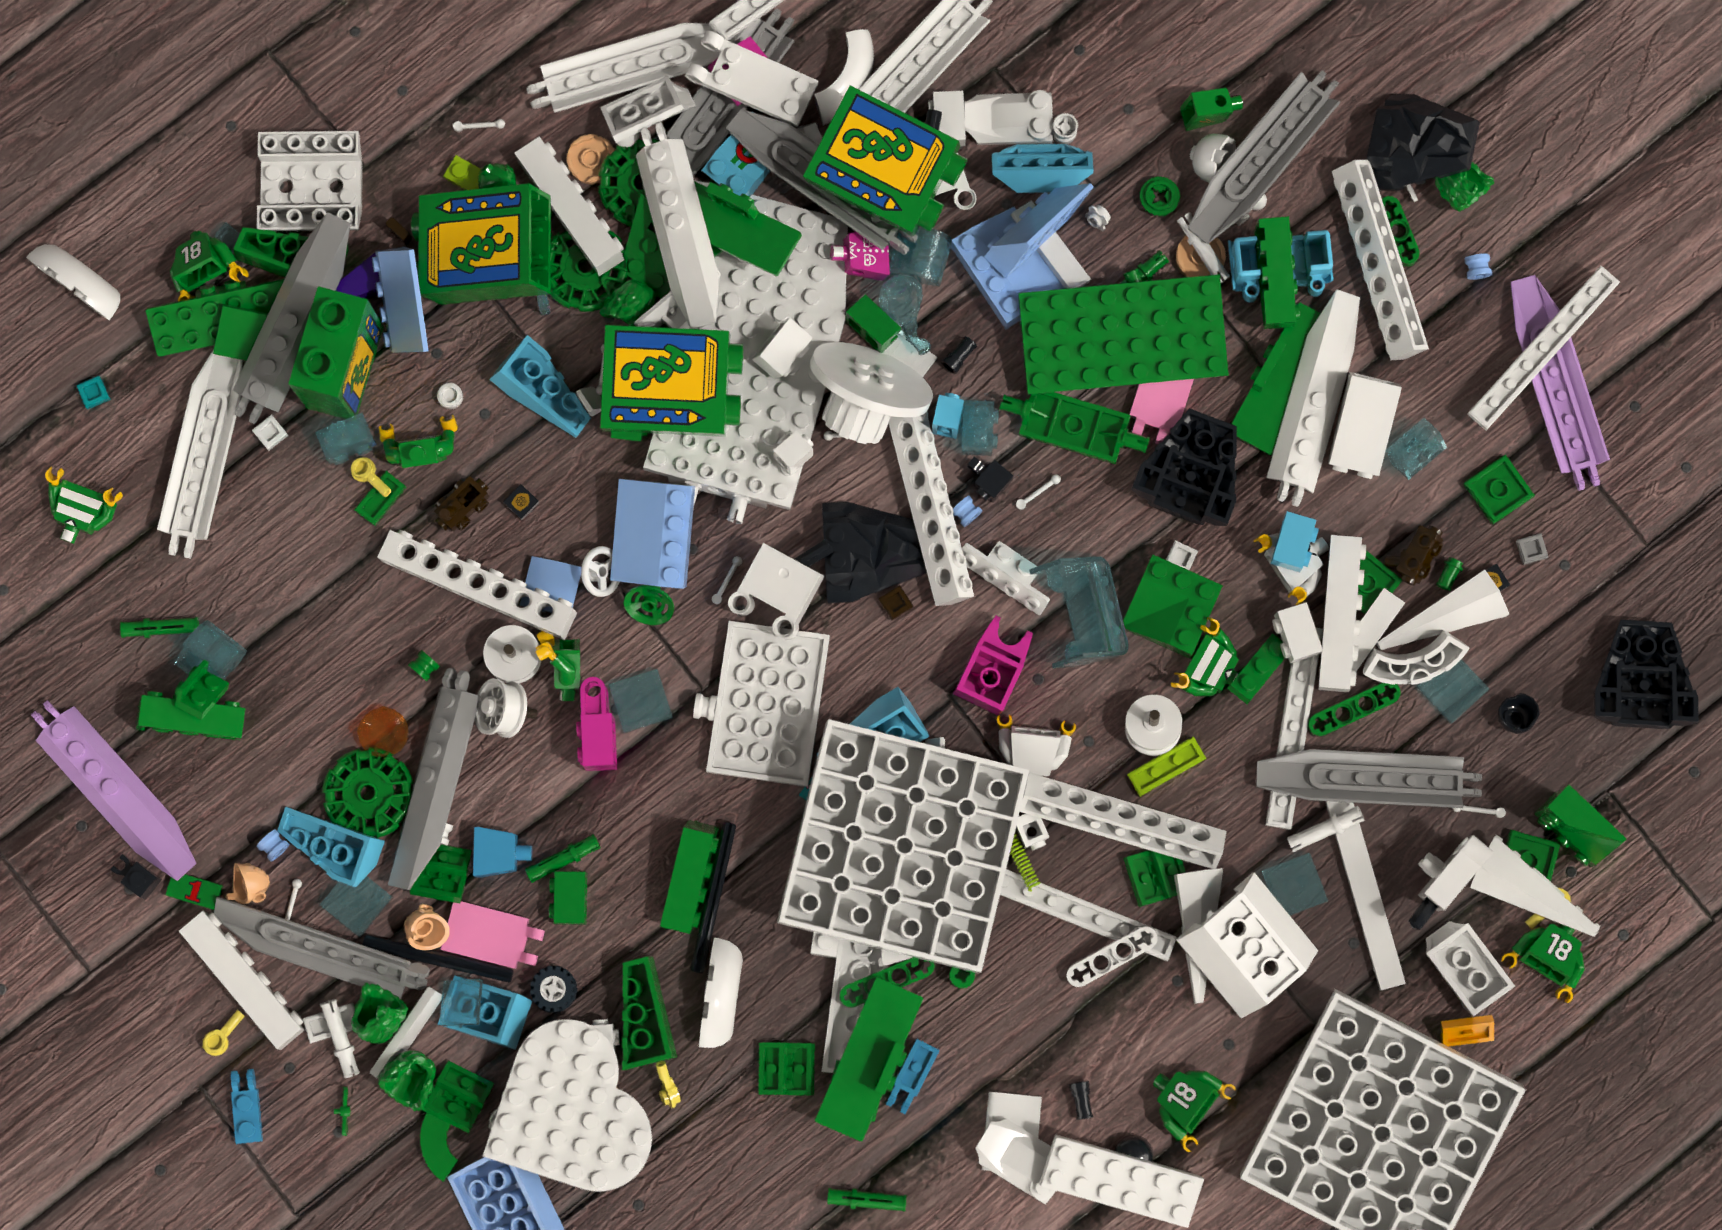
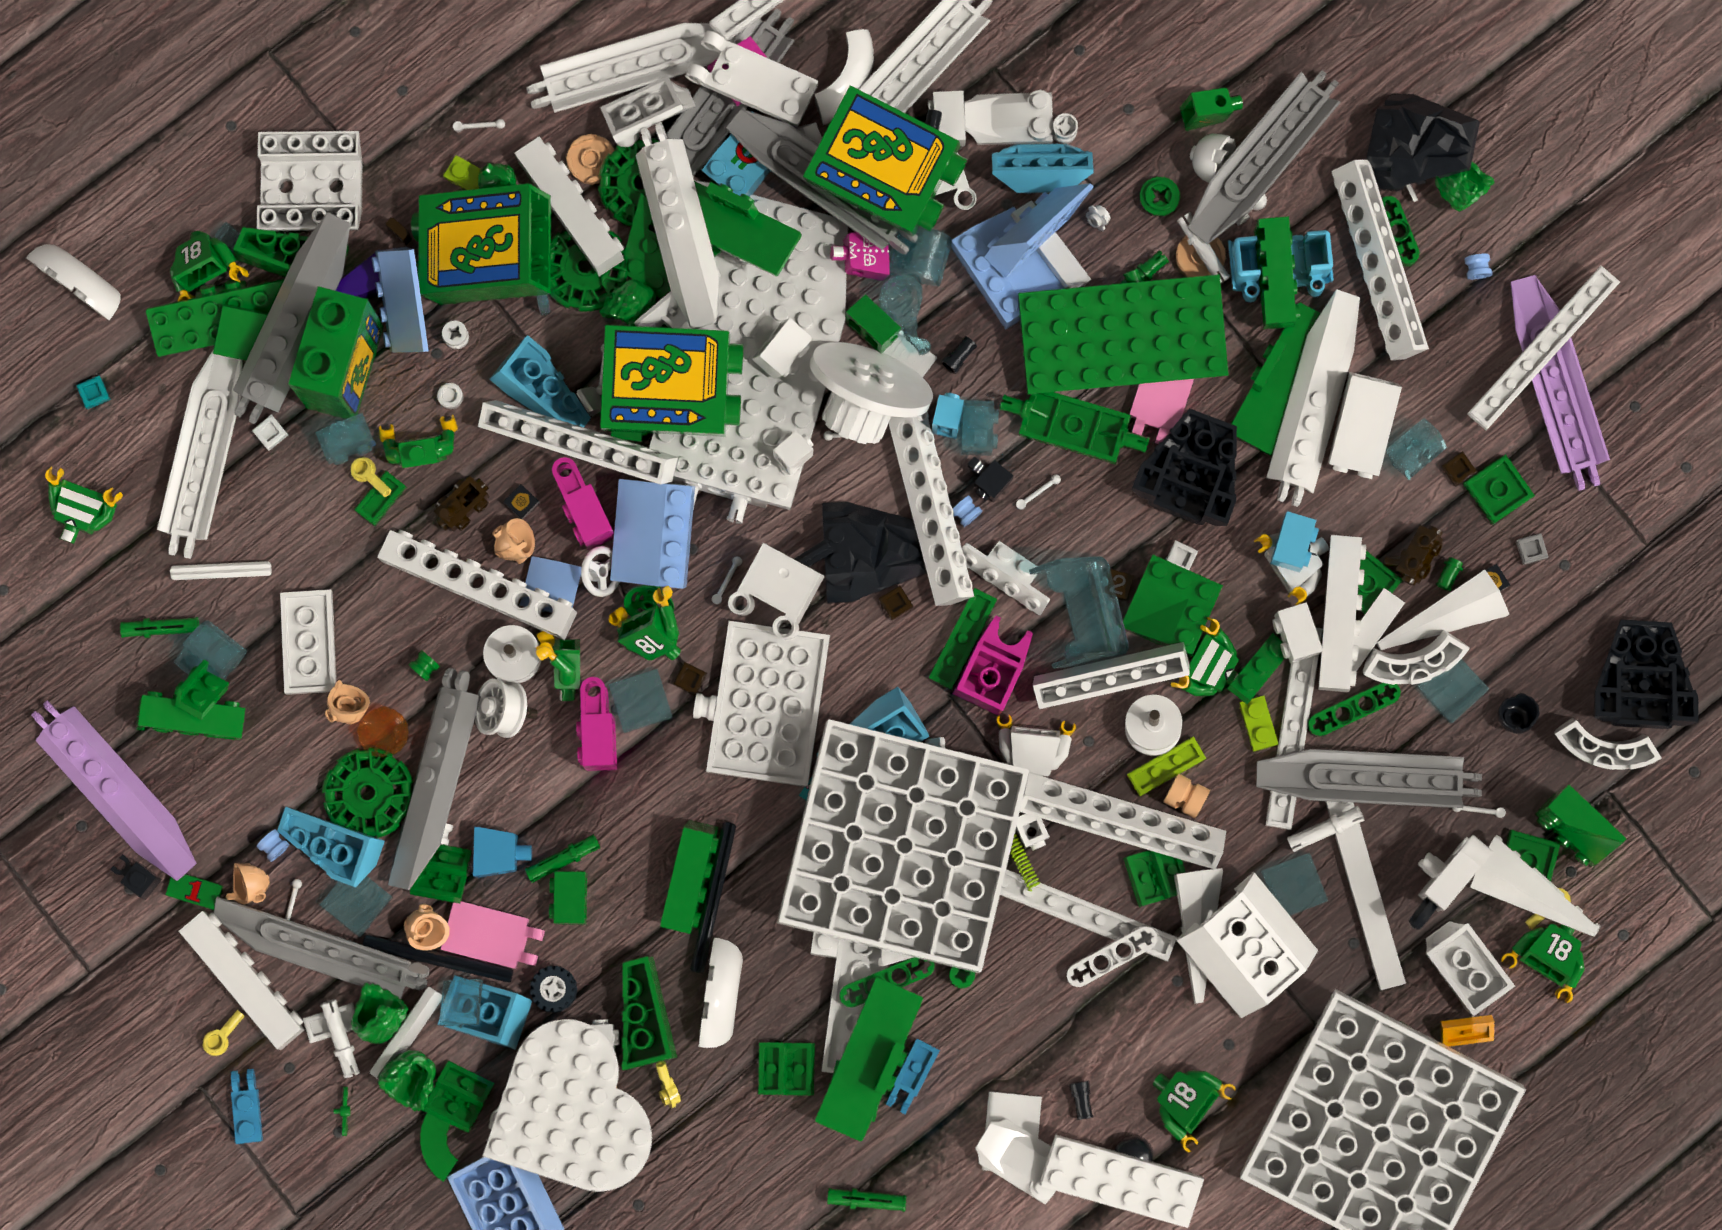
none -> white axle [170,561,272,580]
none -> white plate [280,590,336,695]
none -> light nougat helmet [325,680,370,724]
none -> white wheel [442,321,469,349]
none -> white brick [478,400,678,484]
none -> light nougat helmet [492,518,535,564]
none -> dark pink brick [552,457,614,551]
none -> green torso [608,586,681,661]
none -> dark brown tile [673,662,708,696]
none -> green plate [929,588,997,690]
none -> white brick [1033,642,1190,709]
none -> dark brown tile [1102,569,1134,601]
none -> light nougat wheel [1163,773,1210,819]
none -> lime plate [1239,696,1279,752]
none -> dark brown tile [1441,451,1477,487]
none -> white brick [1554,718,1662,770]

